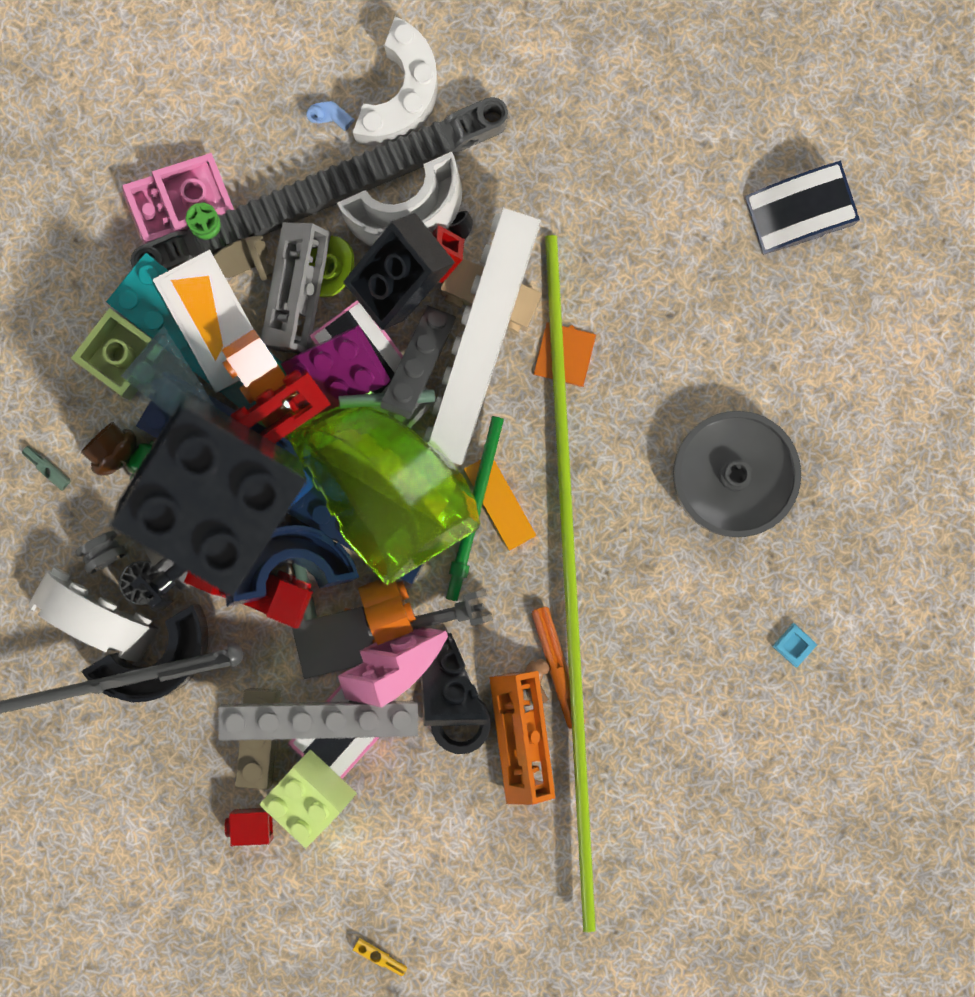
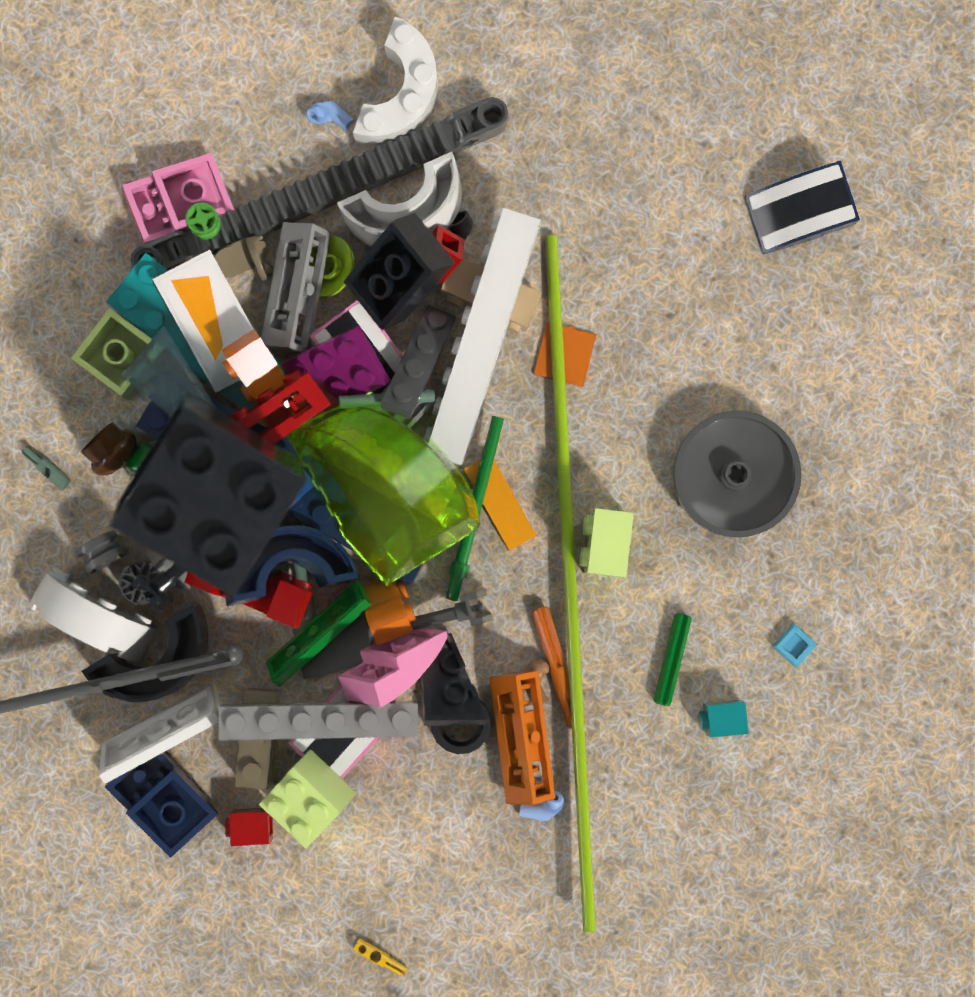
none -> white tile [99,685,219,783]
none -> dark blue slope [105,751,218,858]
none -> green tile [266,580,372,687]
none -> light blue arm [519,791,564,821]
none -> yellowish green brick [579,508,634,578]
none -> green axle [654,613,692,706]
none -> teal brick [699,700,749,738]

